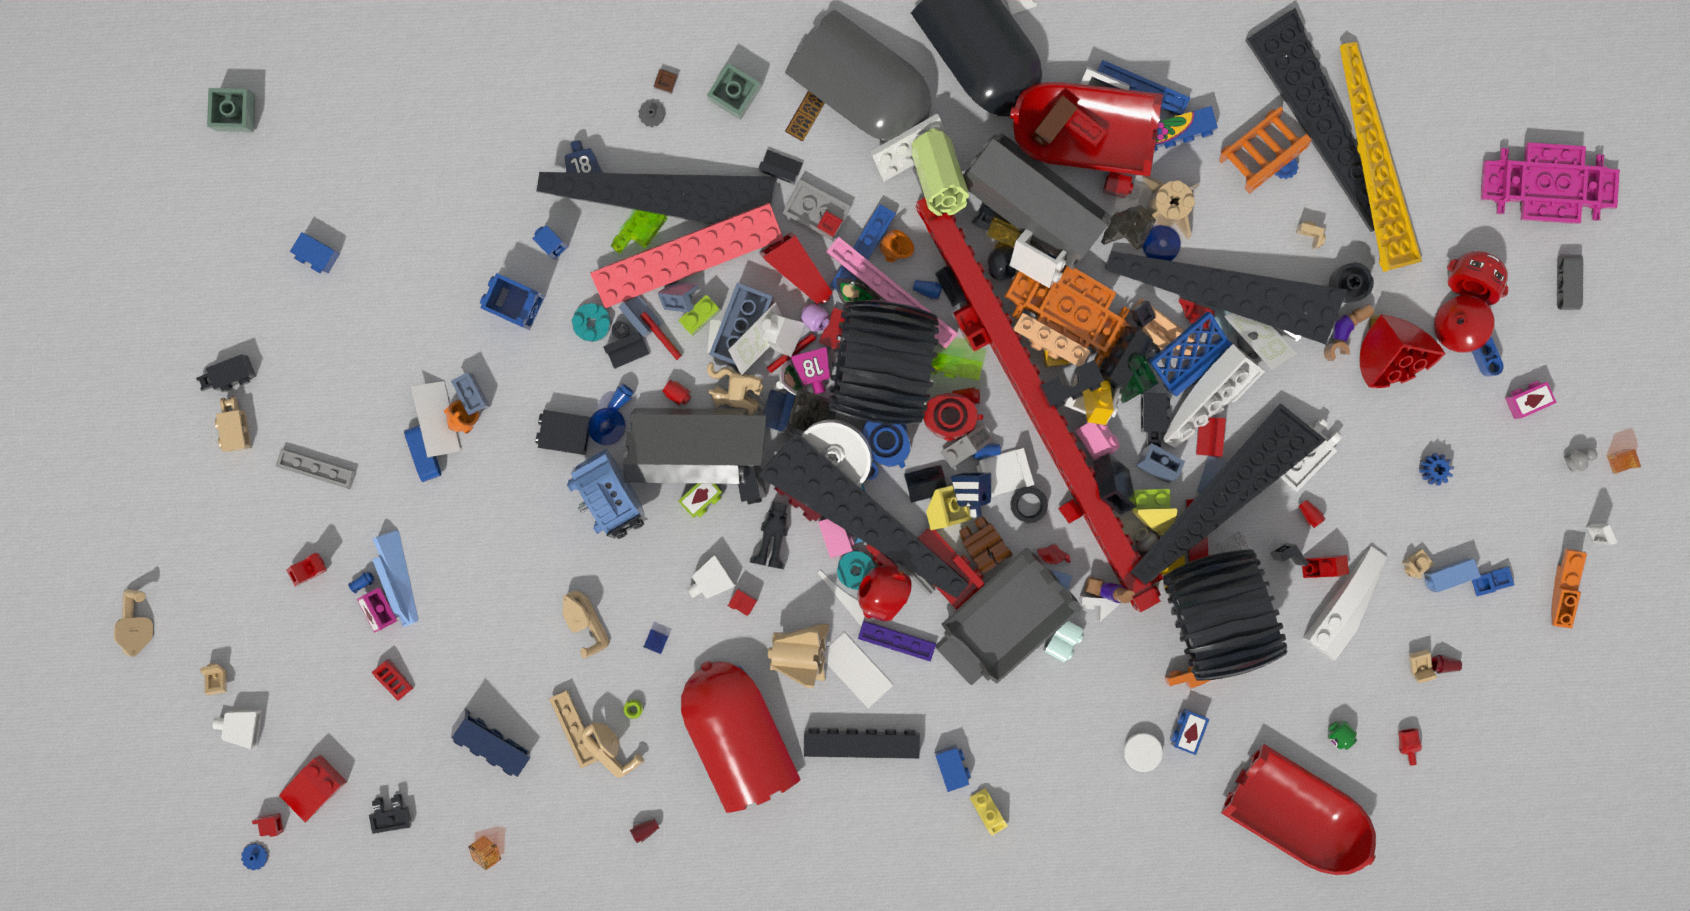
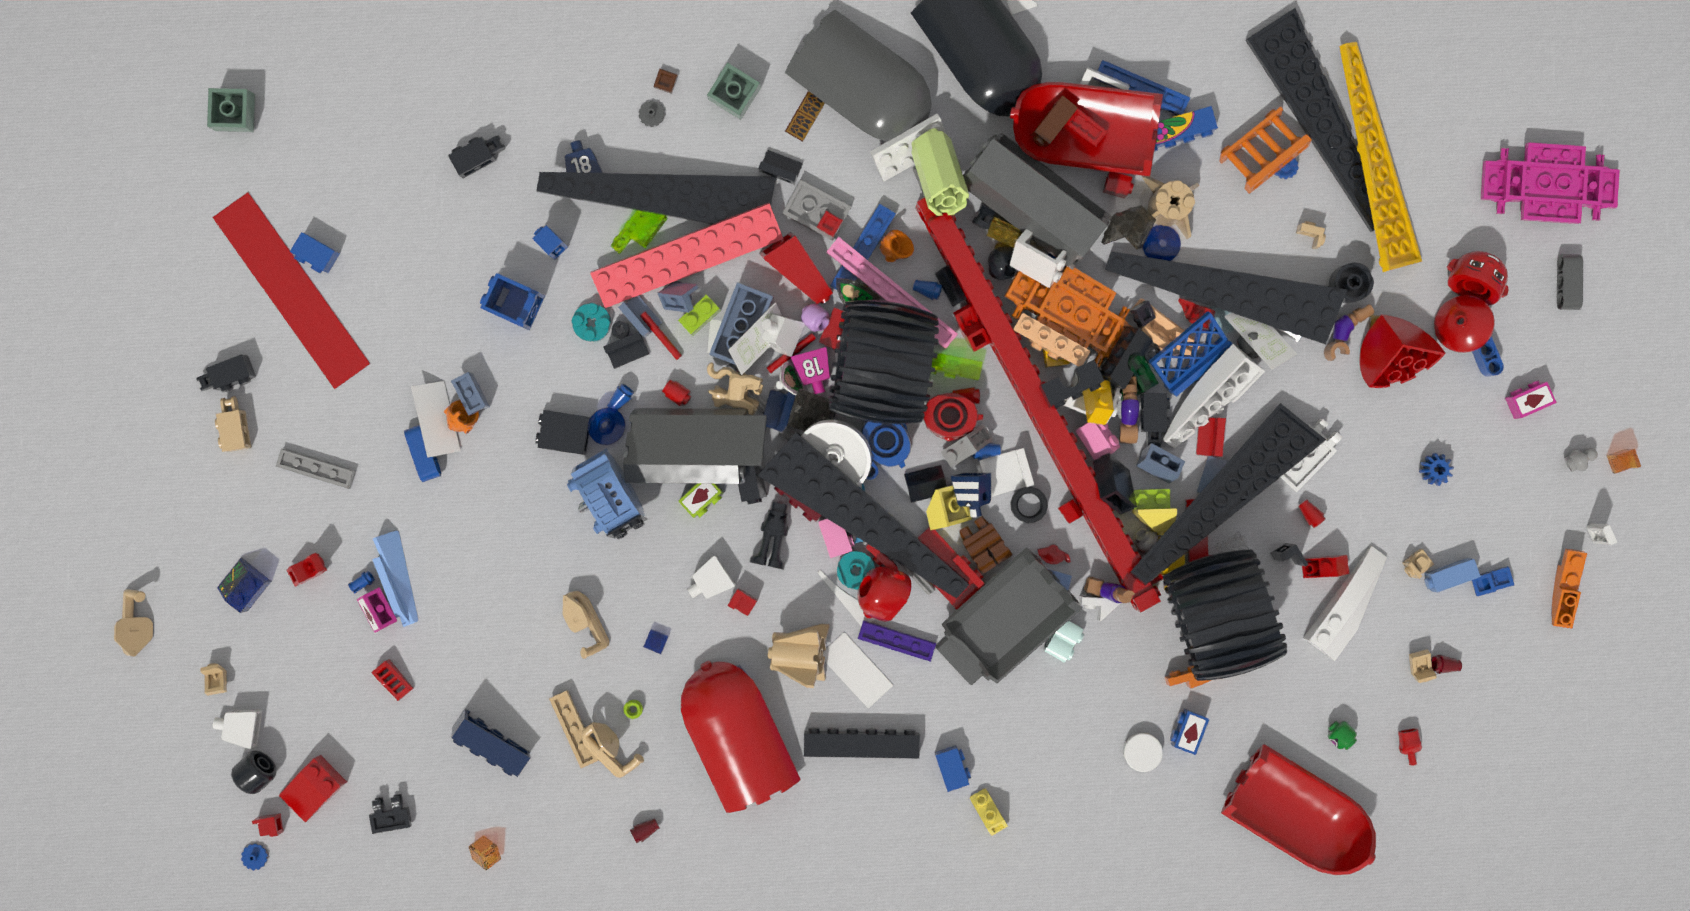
none -> red sticker [212,192,370,389]
none -> clear blue slope [217,558,272,613]
none -> black head [231,750,277,794]
none -> black brick [448,135,506,179]
none -> piece [1119,376,1139,444]

